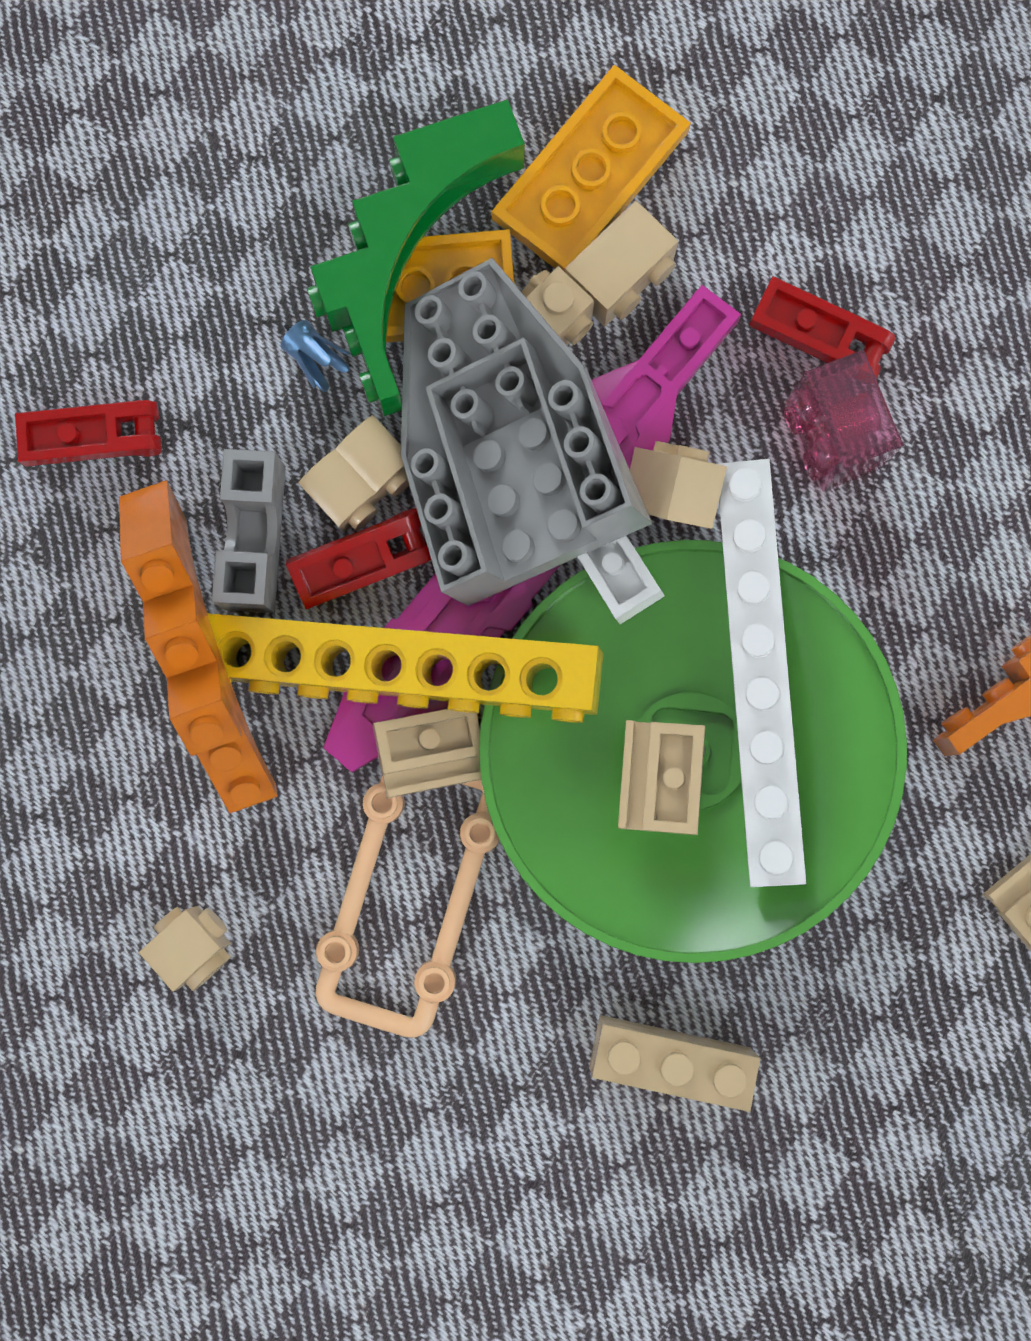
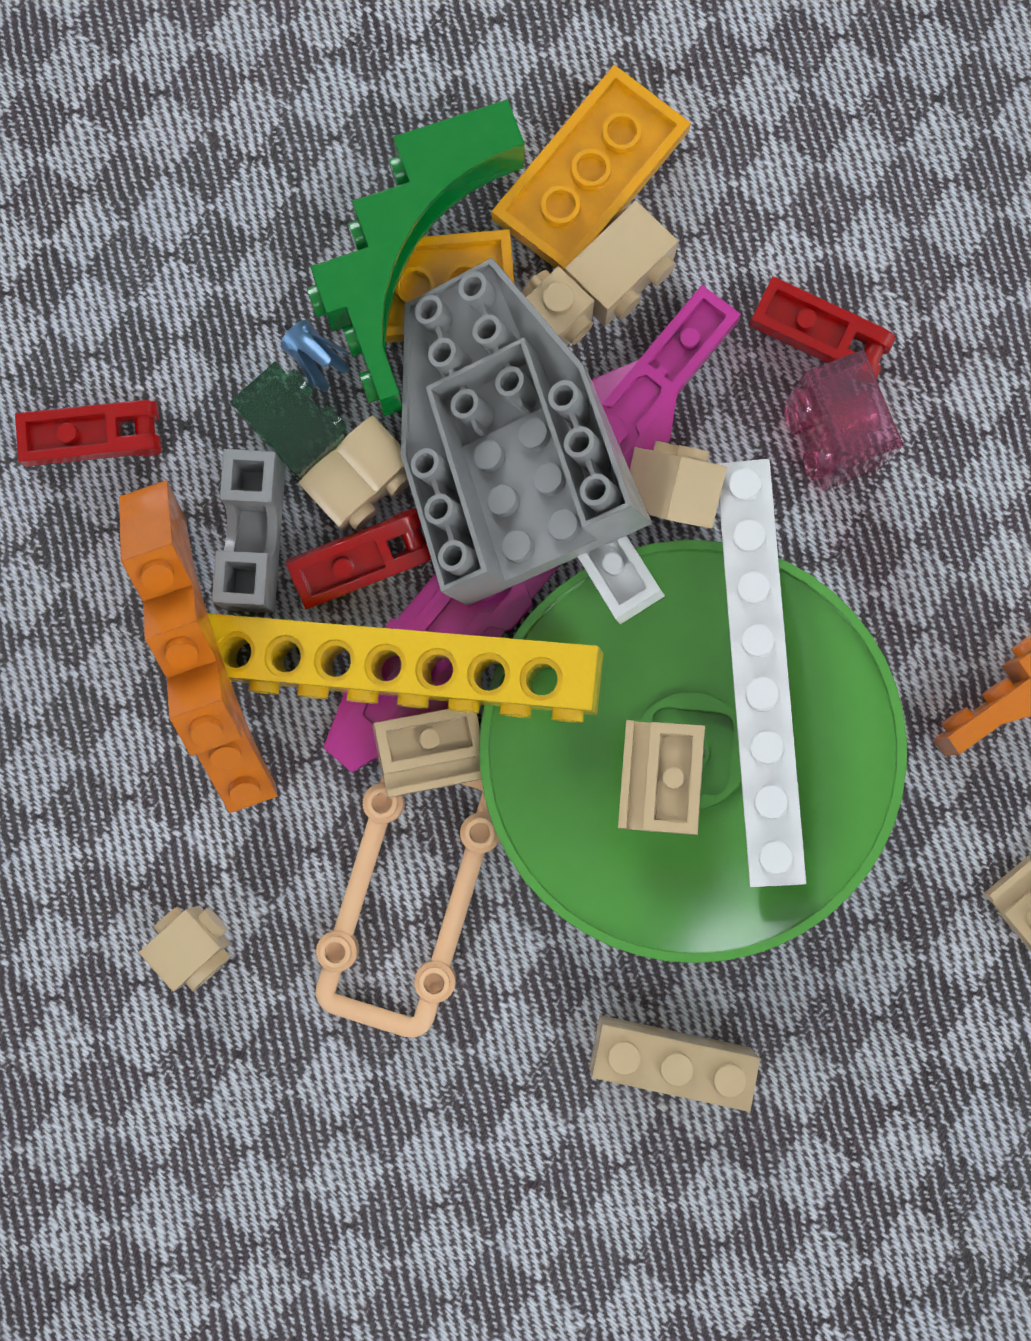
none -> clear green brick [230,361,347,480]

